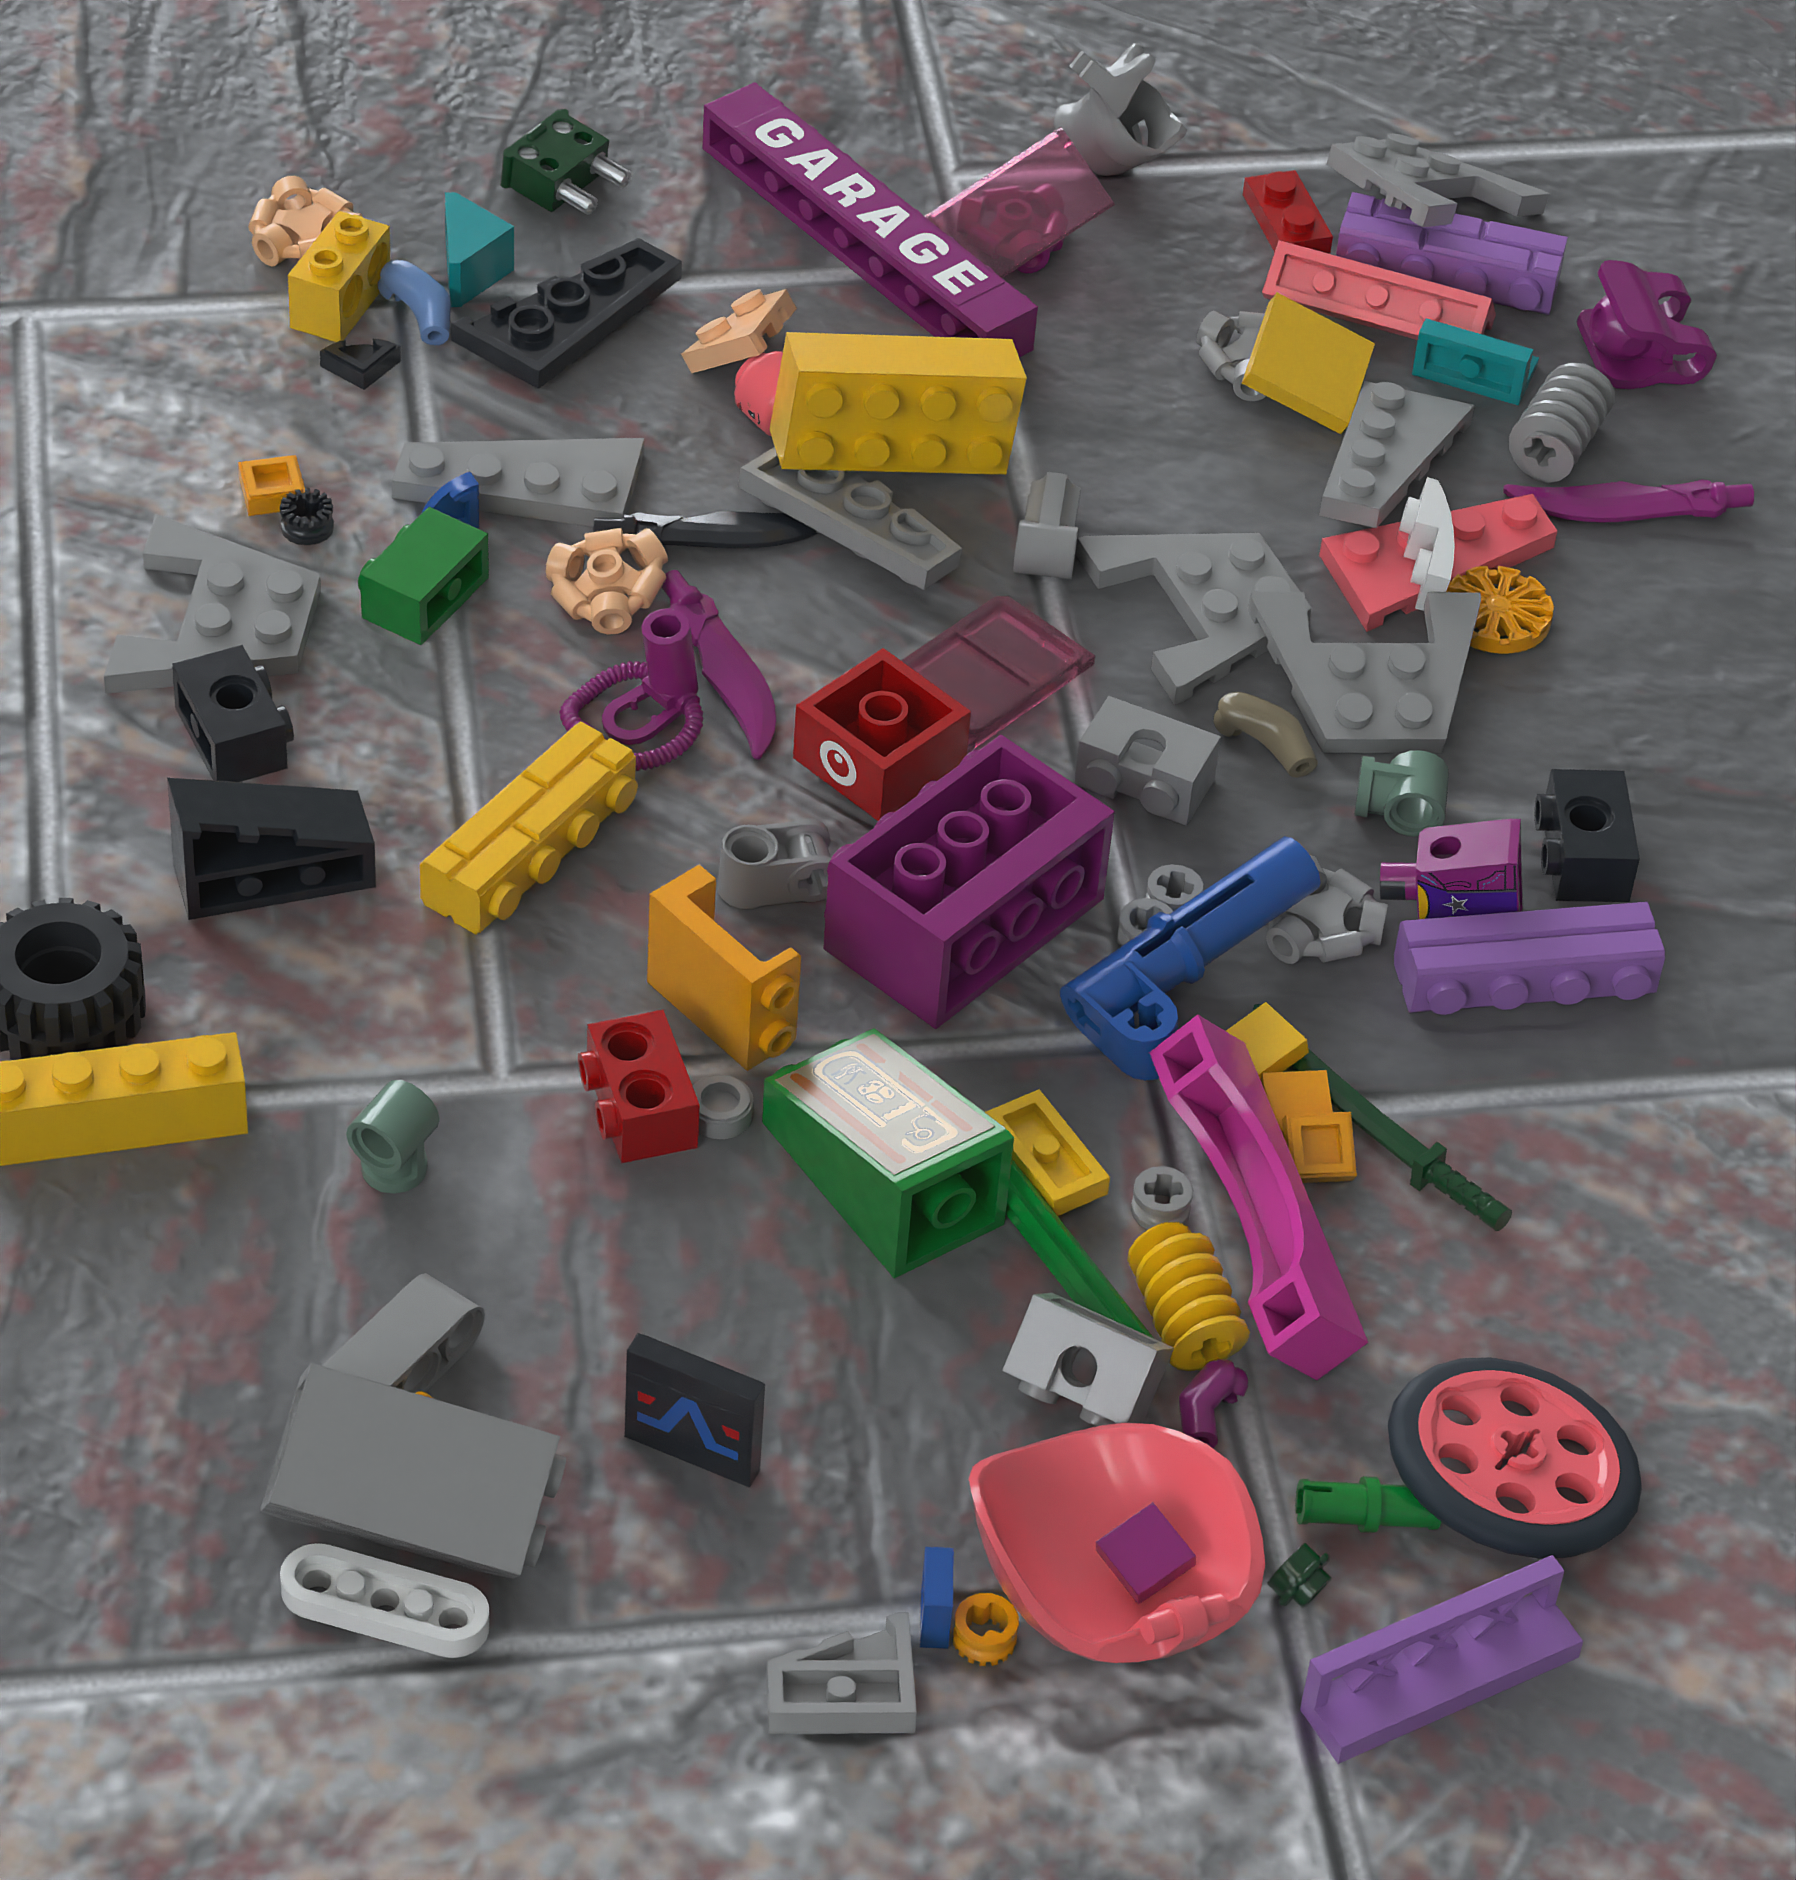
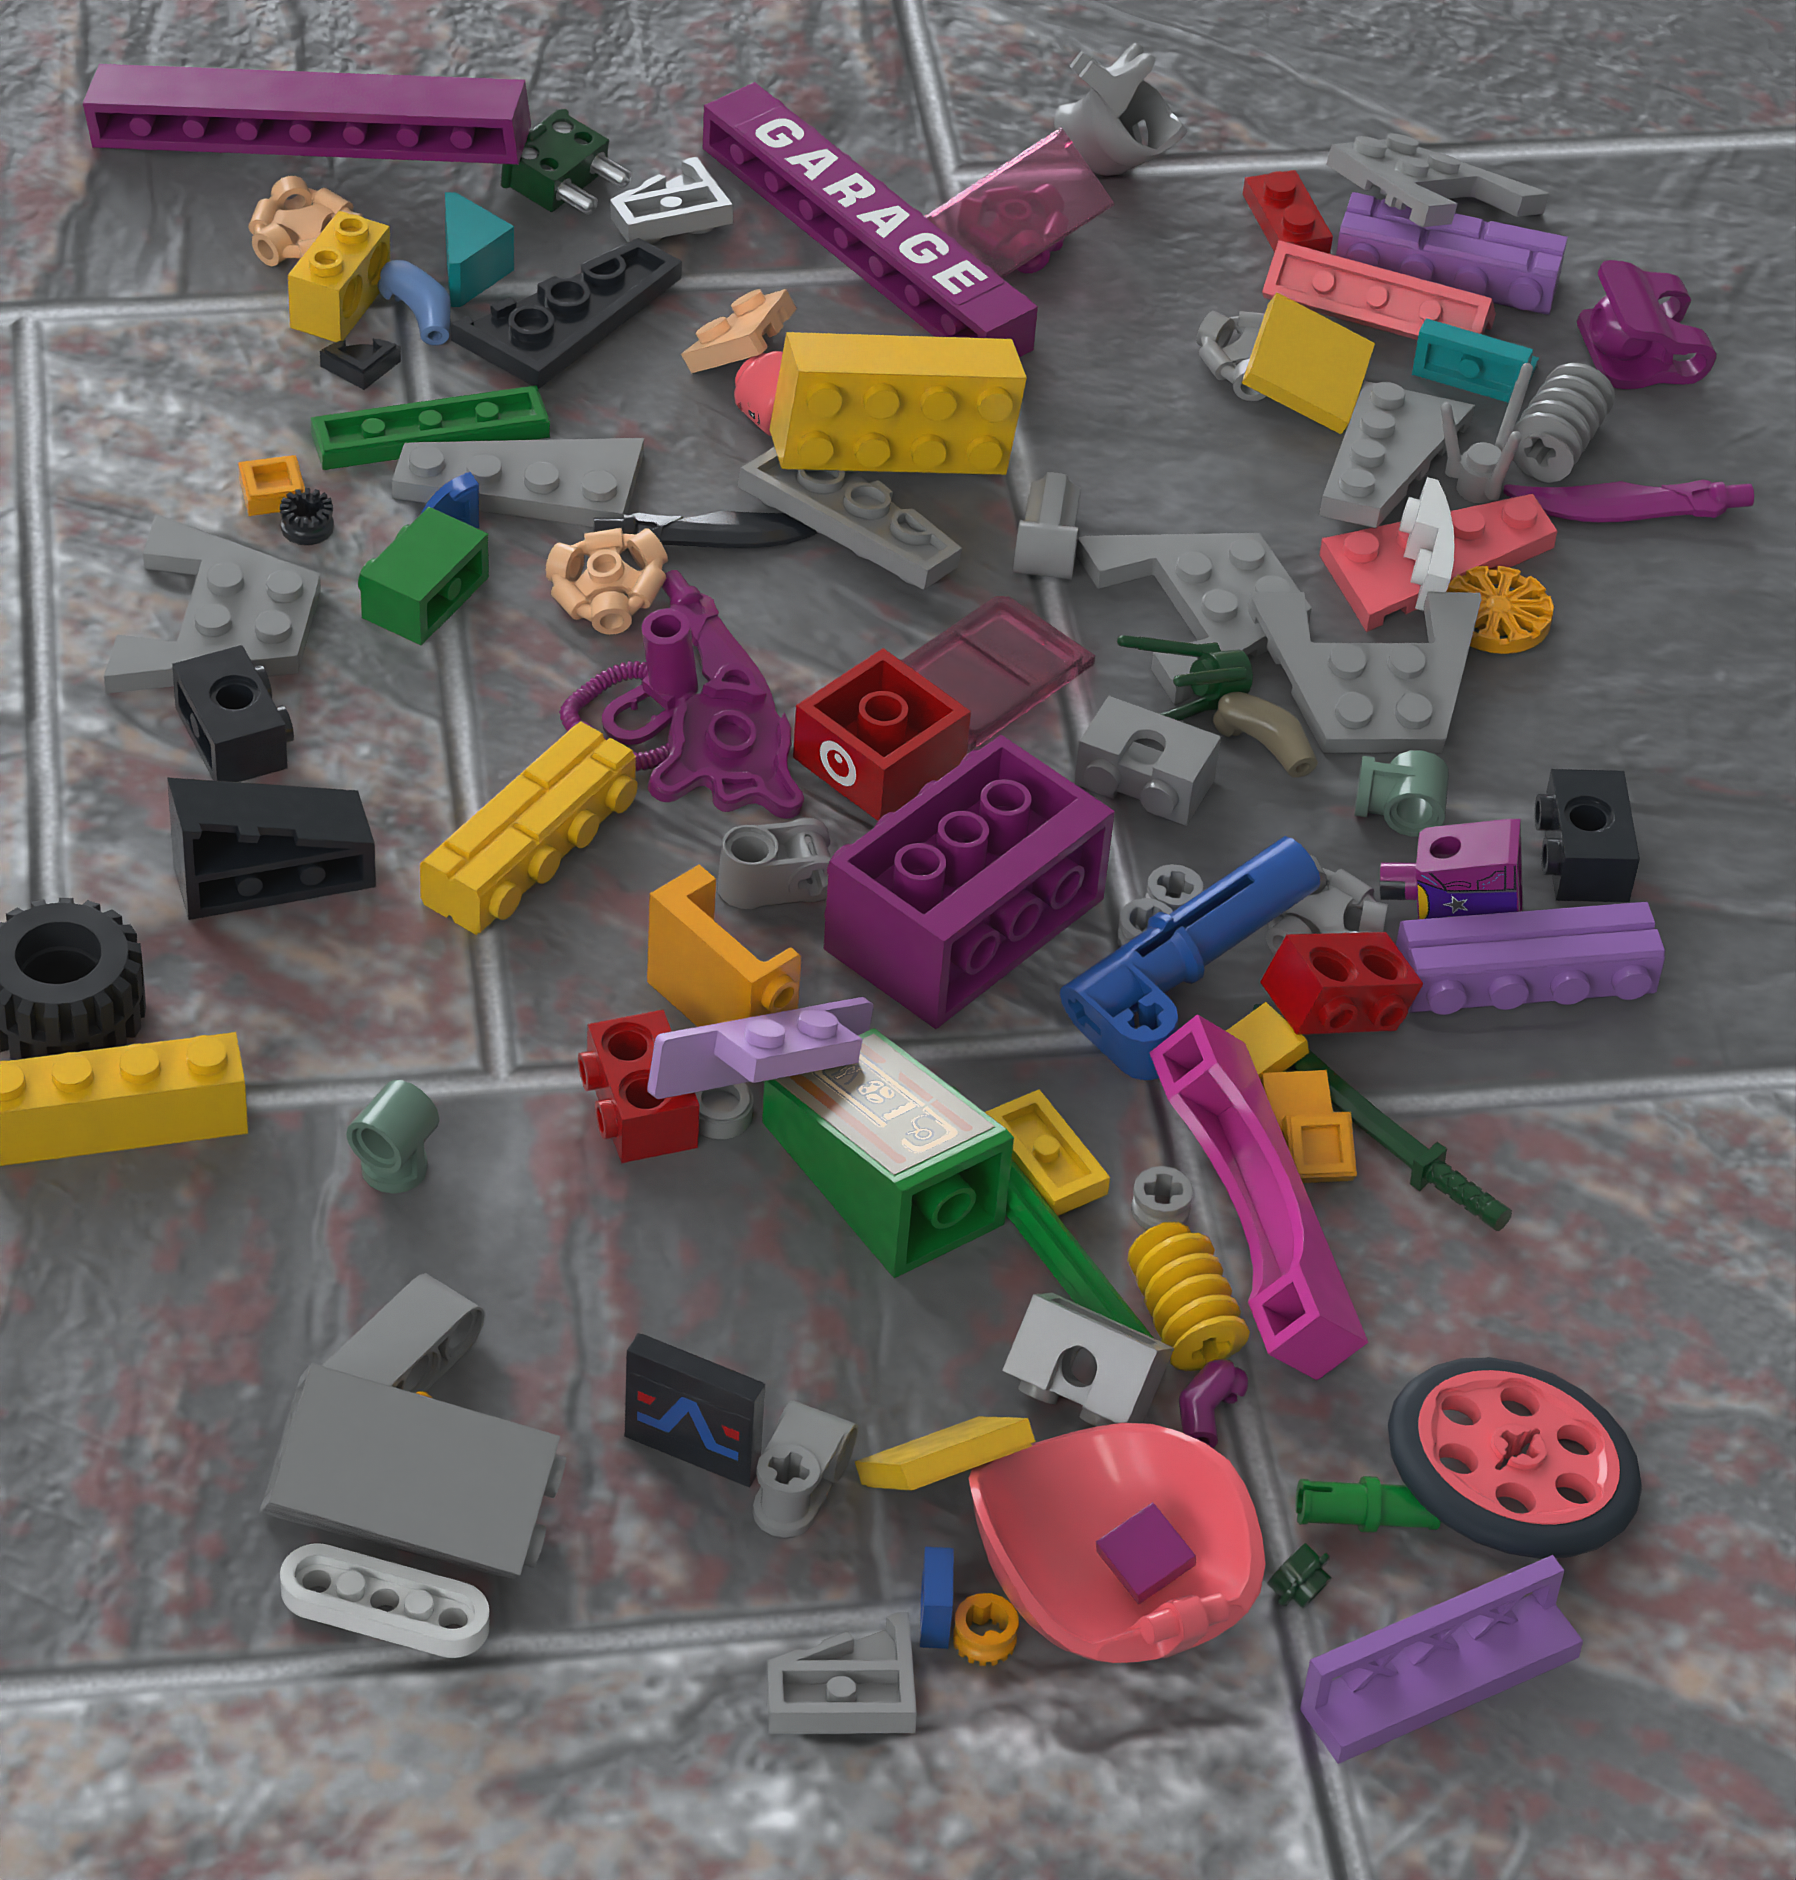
none -> magenta brick [83,64,531,165]
none -> green tile [311,385,550,470]
none -> light grey wing [610,157,733,244]
none -> lavender bracket [647,997,873,1099]
none -> magenta tile [648,663,804,819]
none -> light grey piece [752,1400,858,1538]
none -> yellow tile [854,1416,1036,1491]
none -> dark green plant [1117,635,1253,721]
none -> red brick [1260,932,1423,1035]
none -> light grey plant [1441,363,1533,504]

